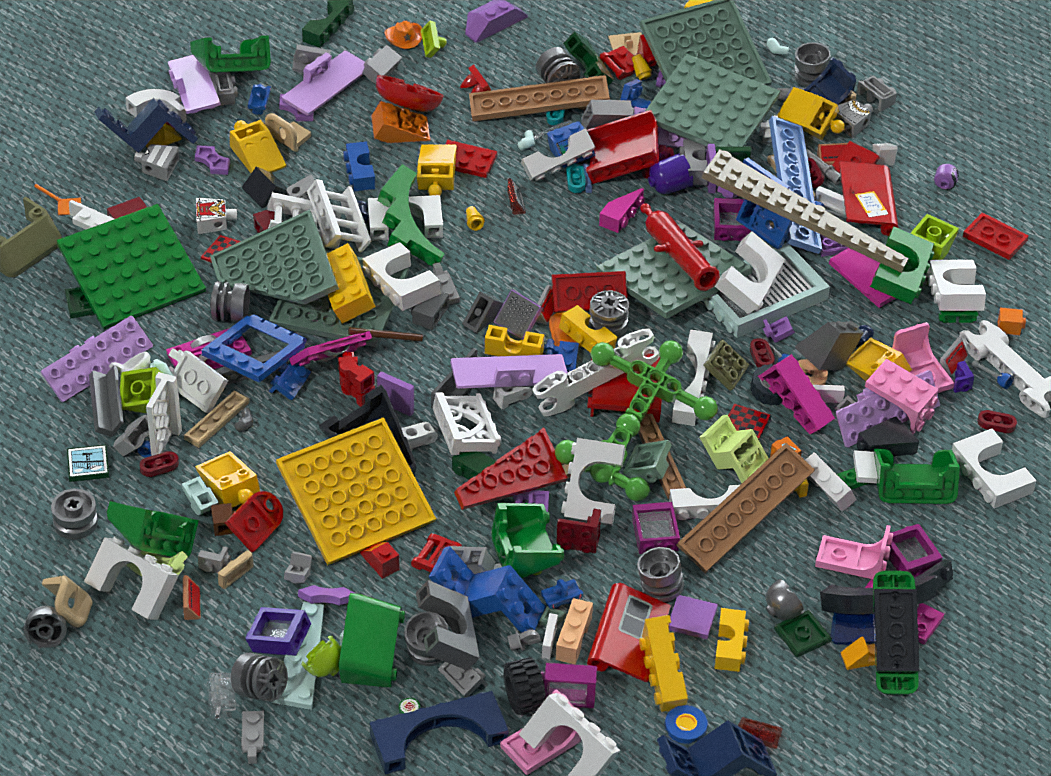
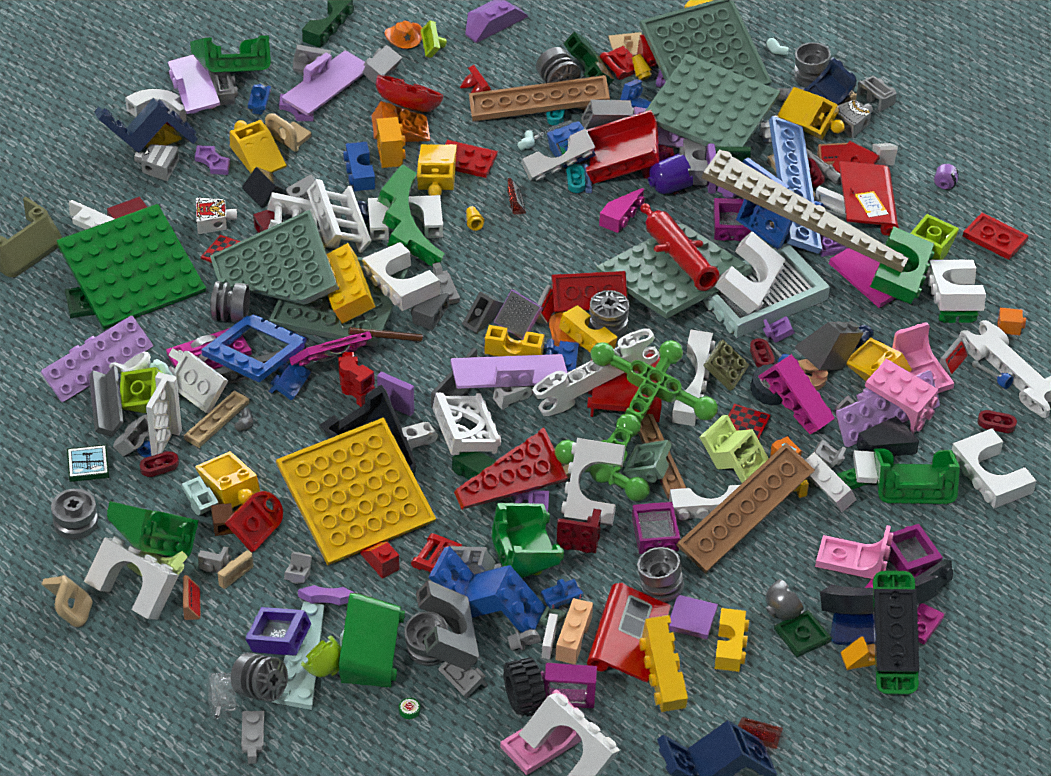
flat silver cylinder [24,606,66,648] -> none
orange piece [35,184,81,215] -> none
dark blue arch [370,691,509,775] -> none
blue tile [665,705,708,744] -> none
white tile [813,385,845,403] -> none
dark purple bracket [953,361,974,393] -> none
none -> light orange brick [377,117,406,168]
none -> light grey bracket [813,440,846,469]

